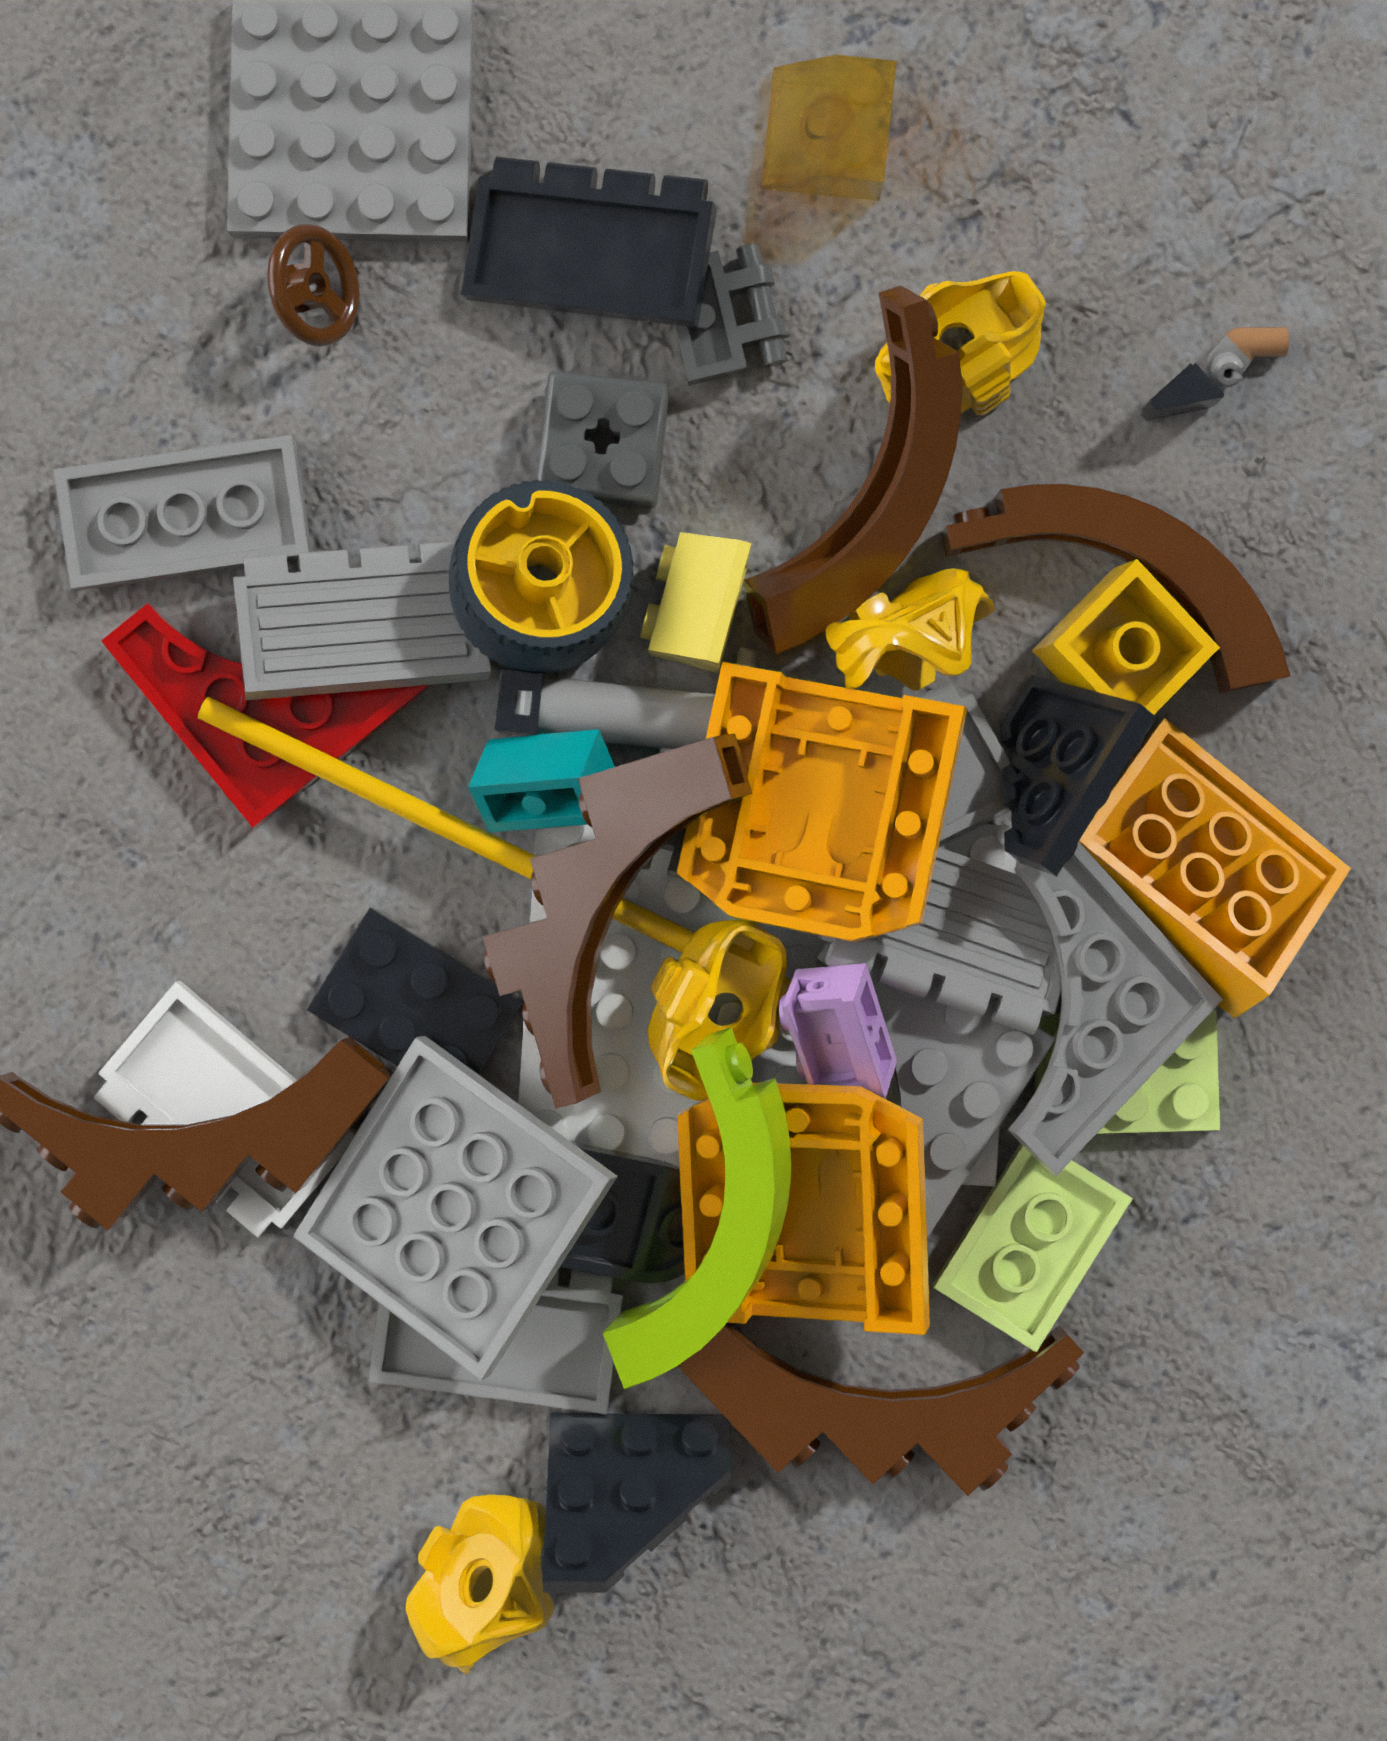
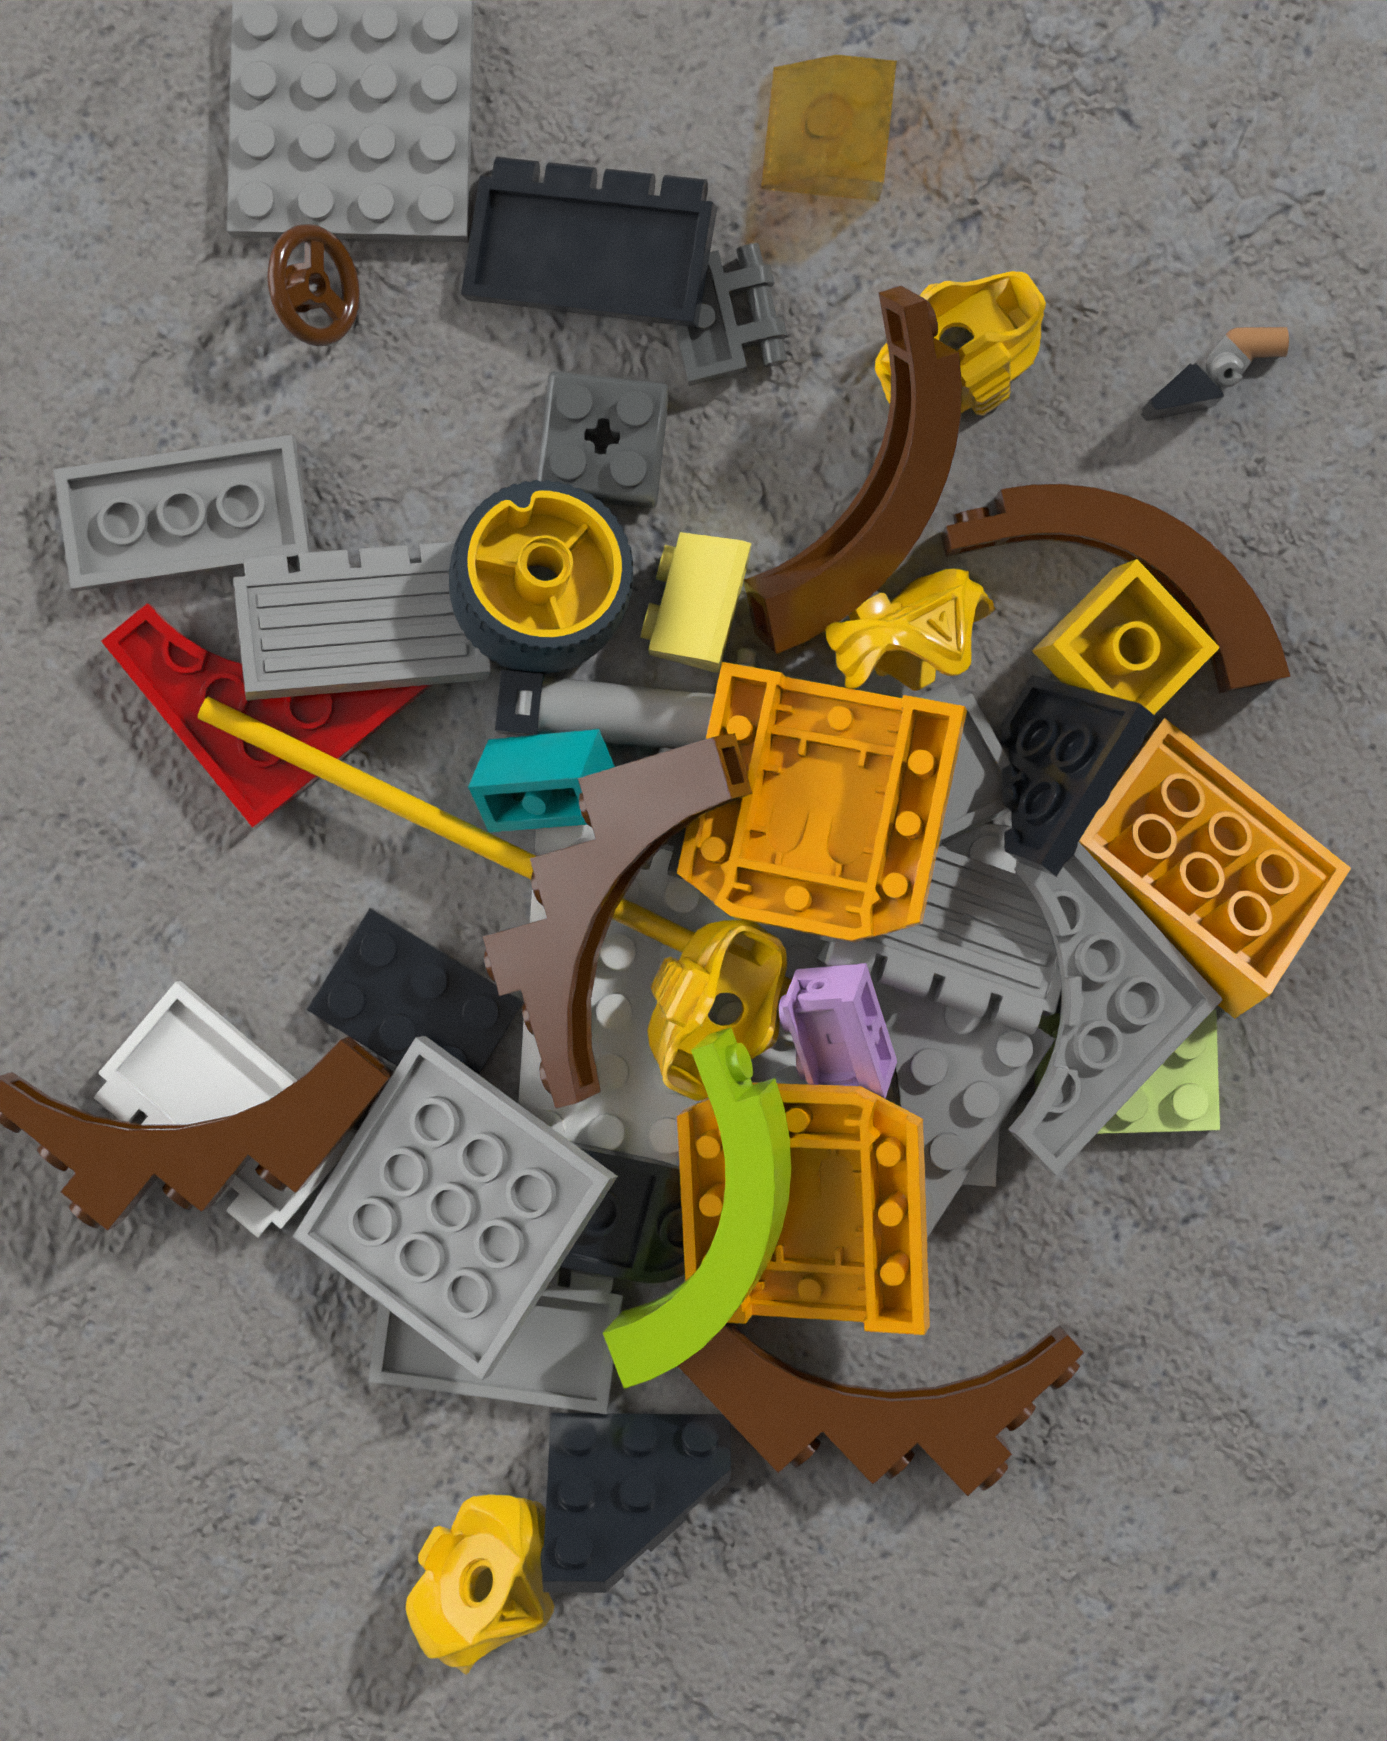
yellowish green plate [932,1143,1133,1352] -> none

